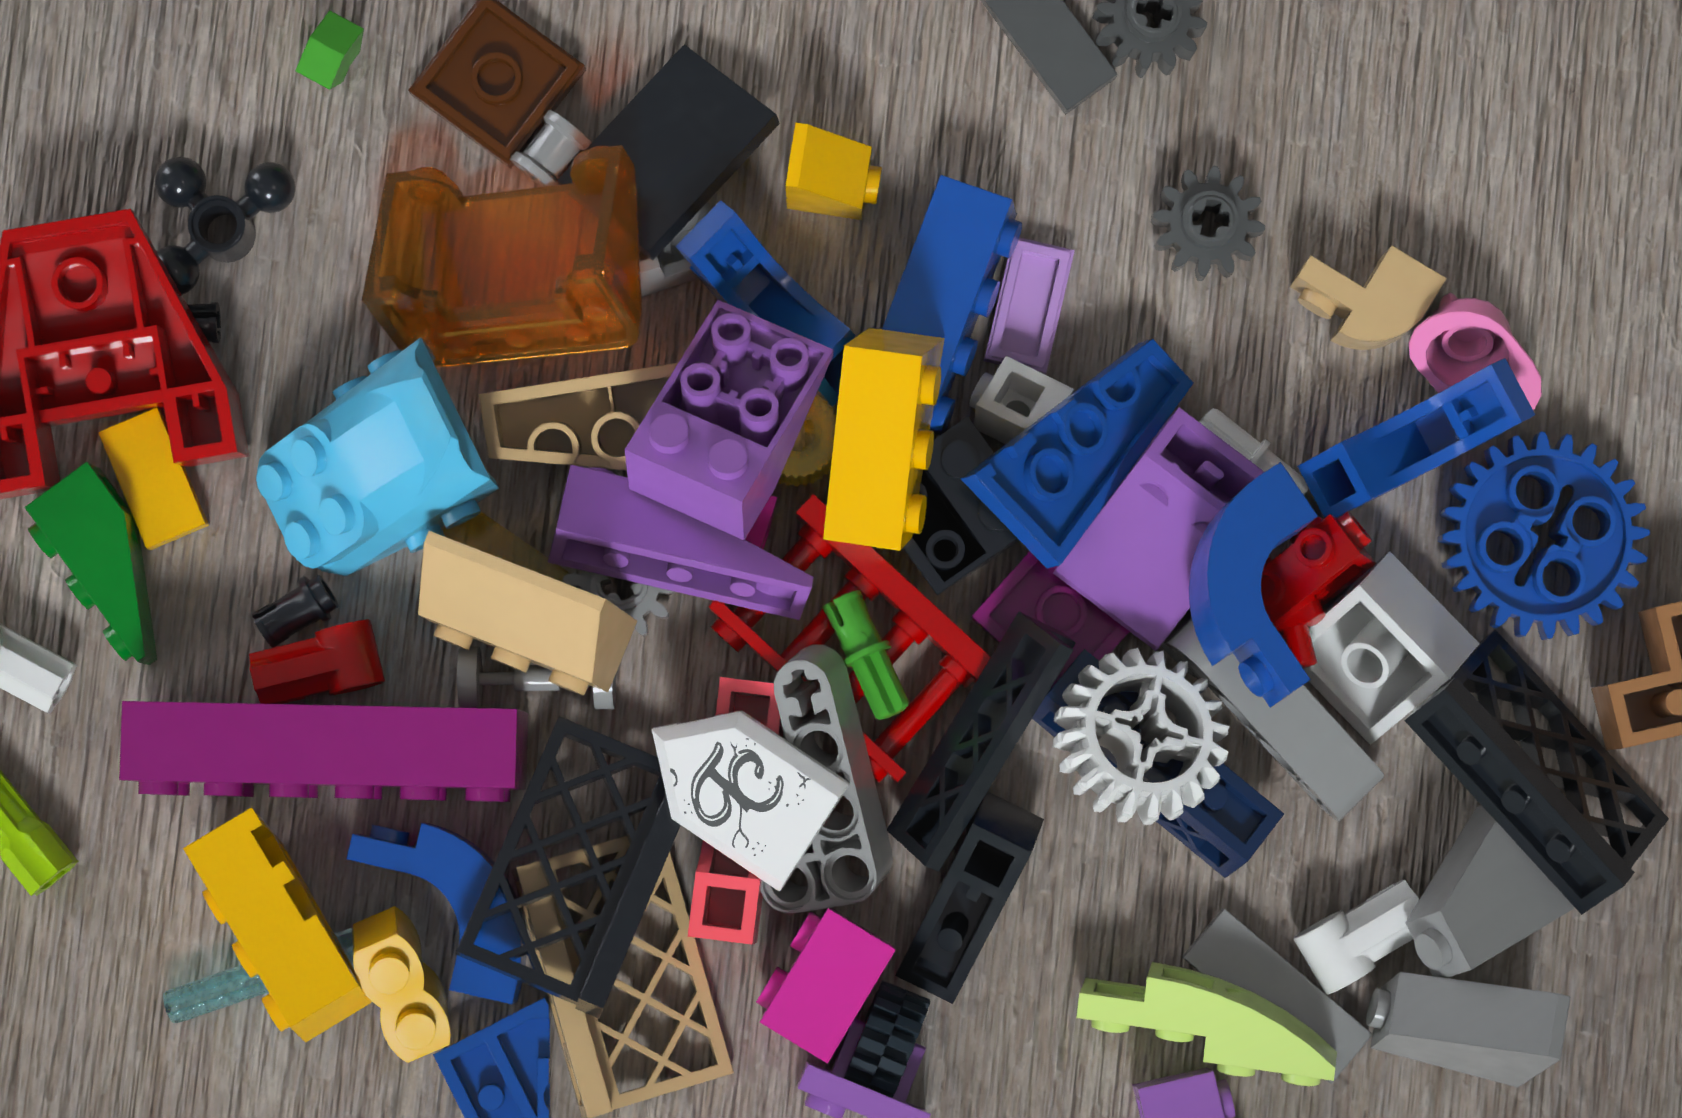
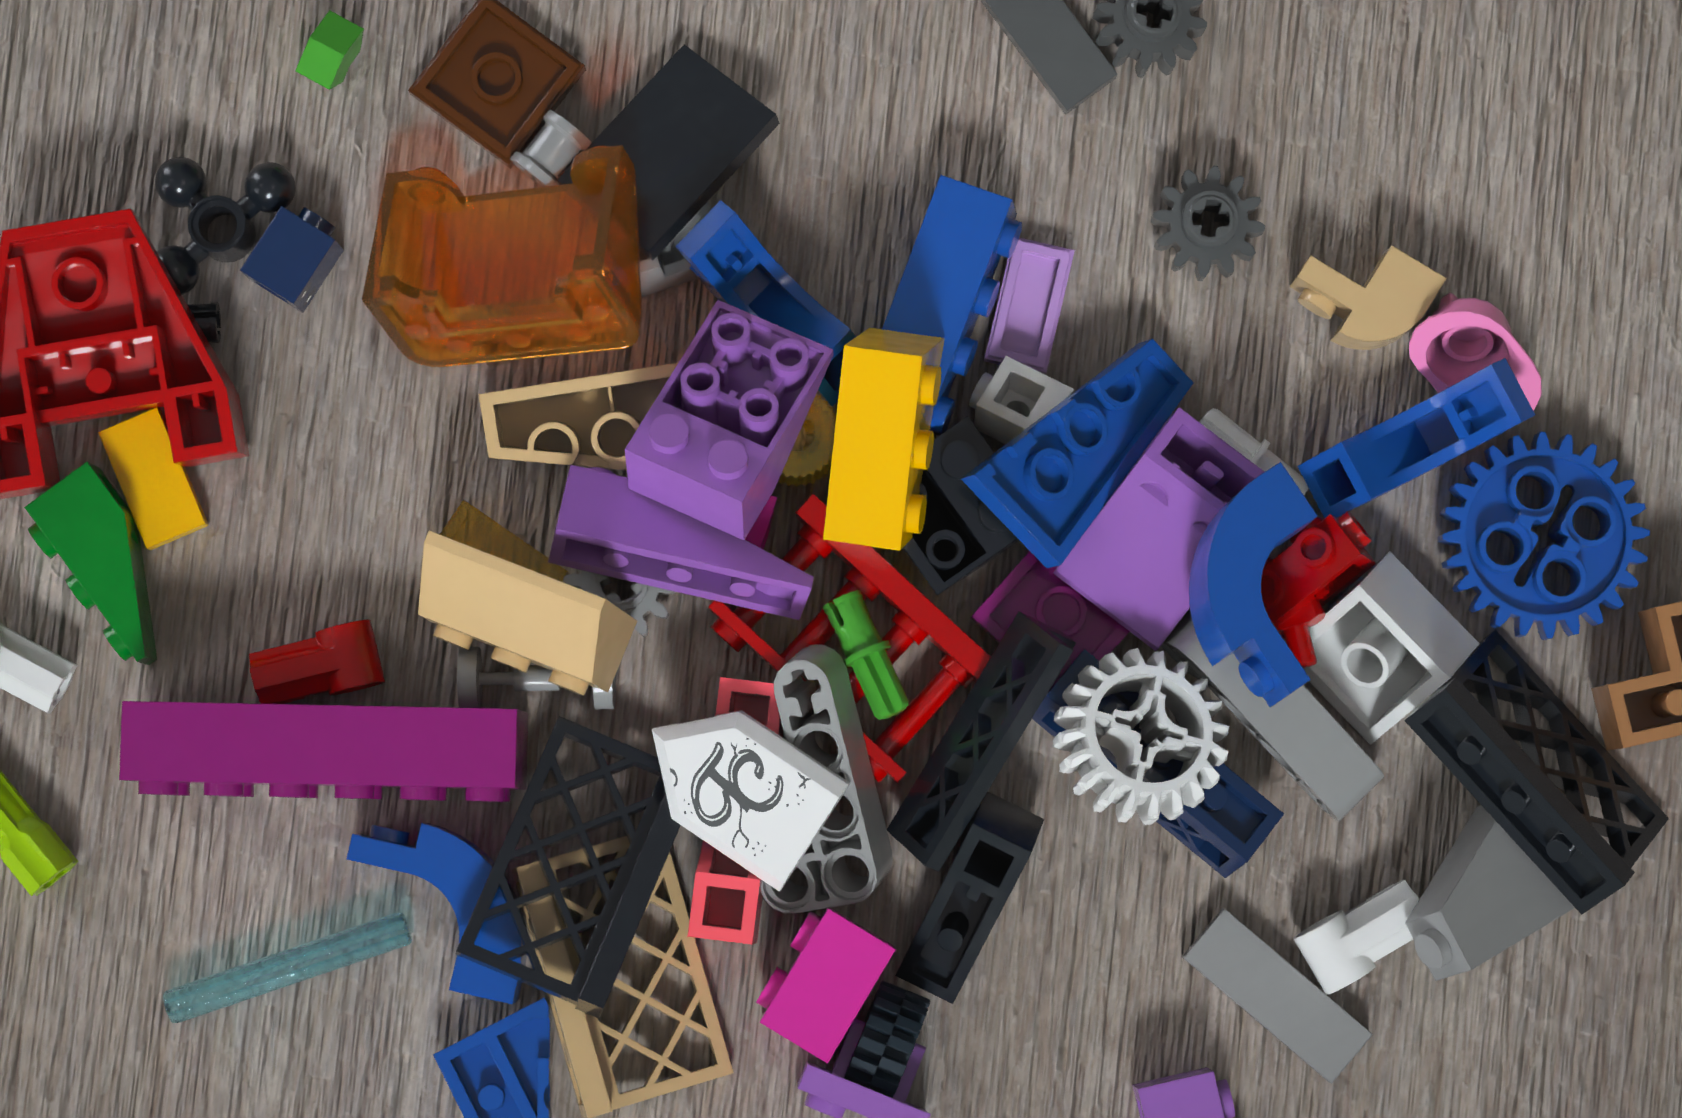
yellow wedge [183,807,372,1043] -> none
black pin [252,575,339,648] -> none
medium azure slope [256,337,499,576] -> none
yellow brick [352,906,451,1063] -> none
yellow slope [785,122,882,220] -> none
yellowish green slope [1076,962,1337,1086] -> none
light grey slope [1366,972,1571,1088] -> none
none -> dark blue brick [240,206,344,313]

